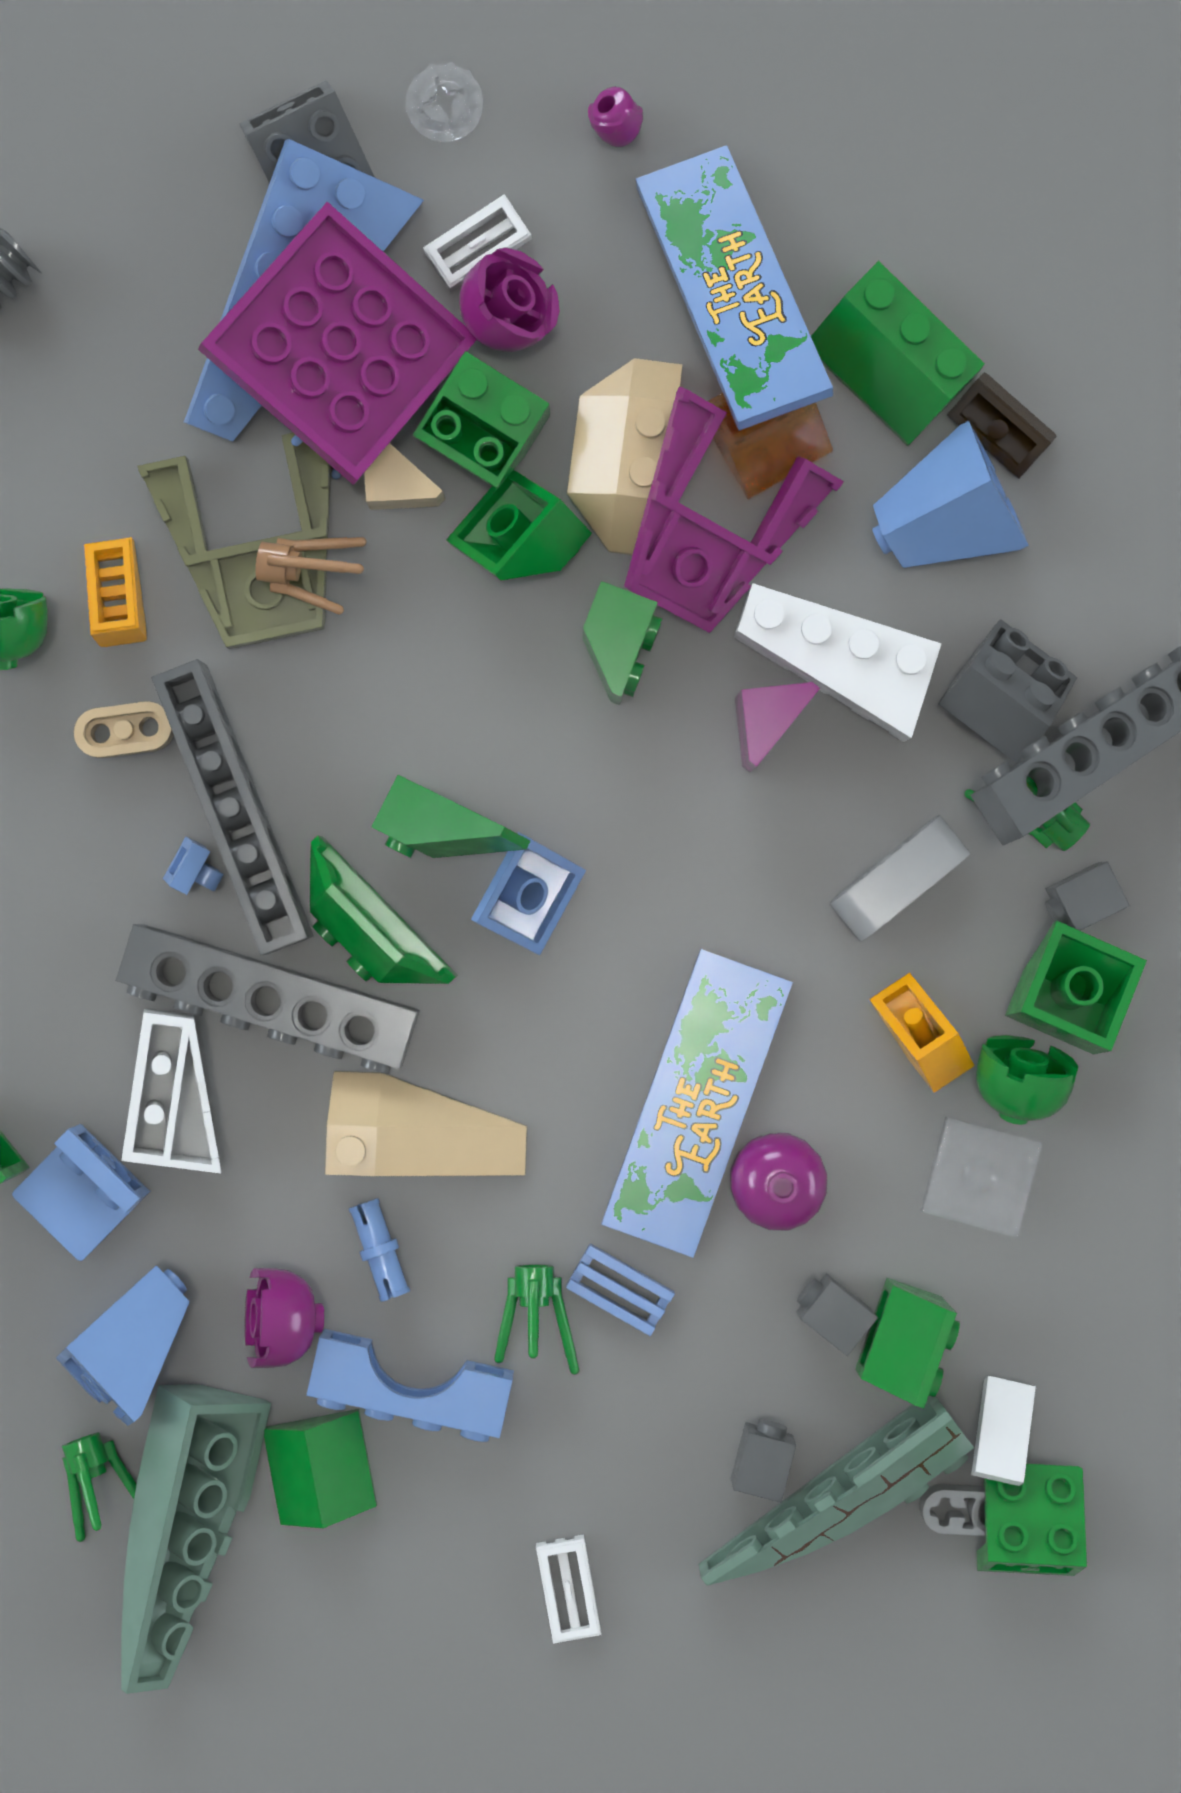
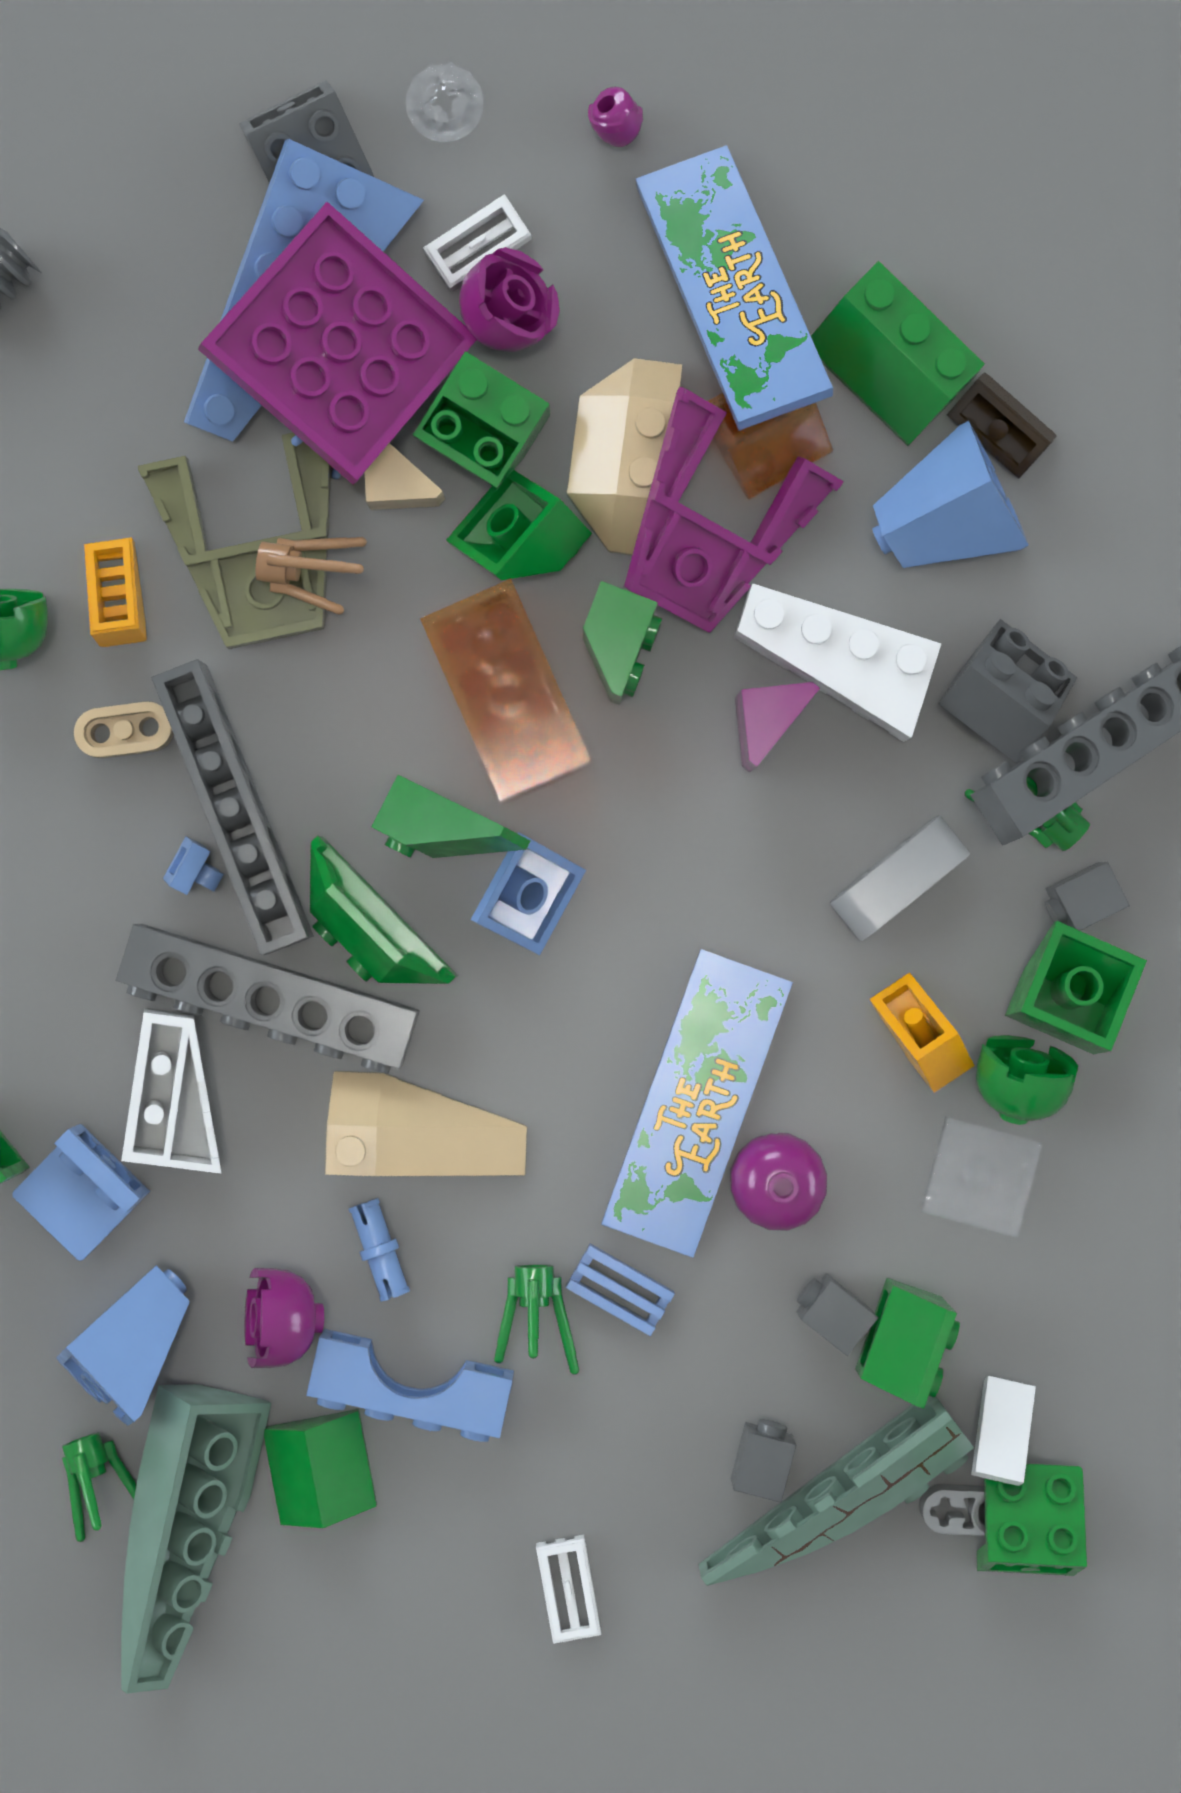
none -> clear orange brick [420,578,591,803]

